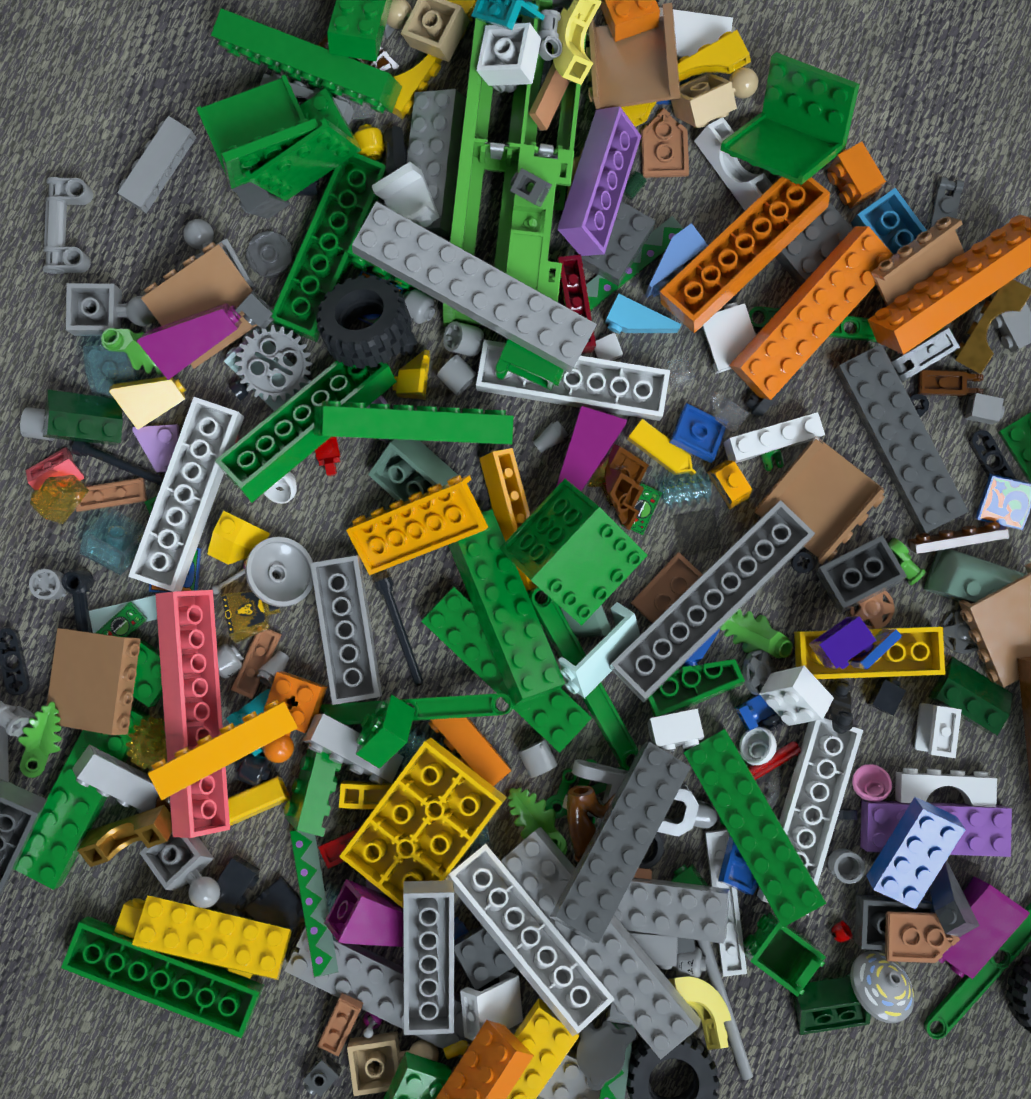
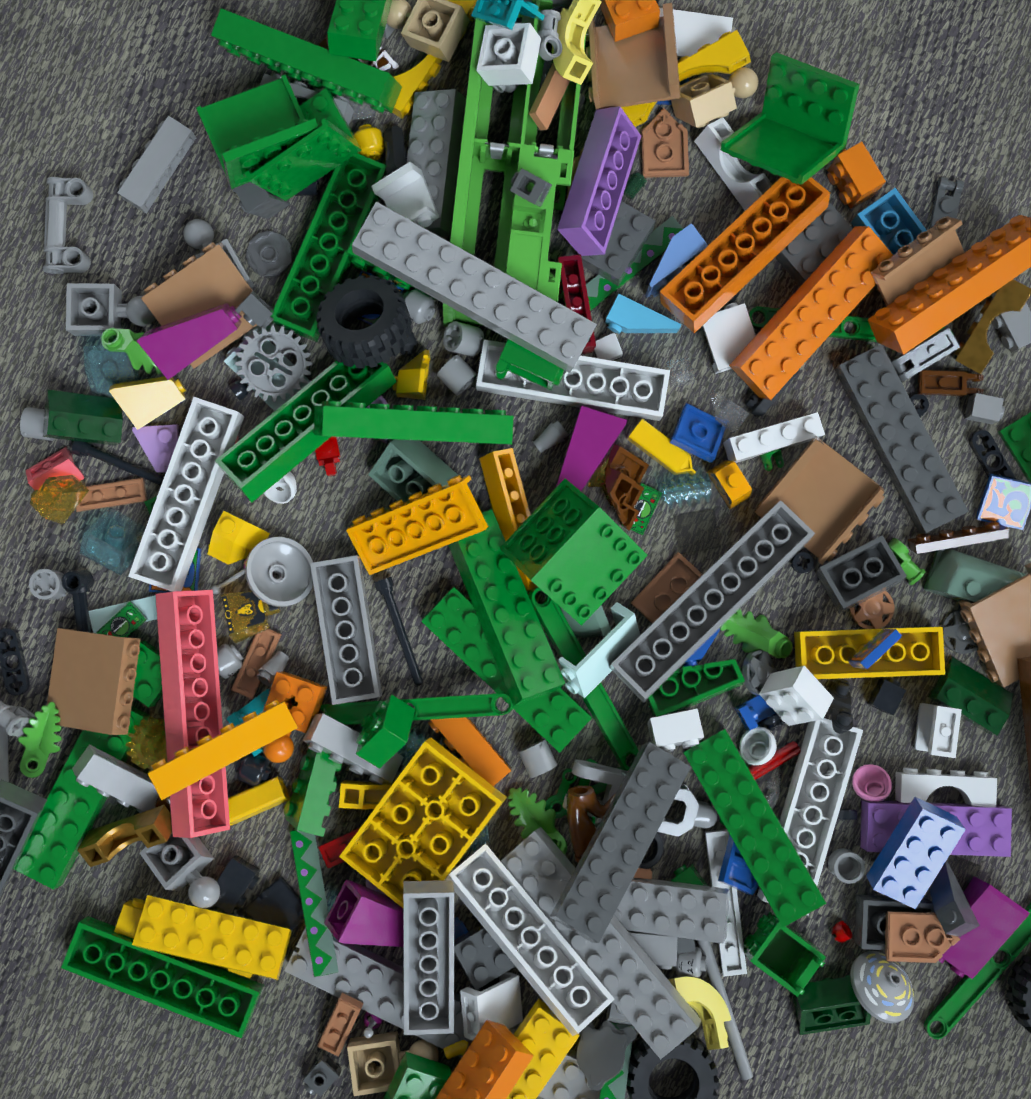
dark purple container [809,616,877,669] -> none

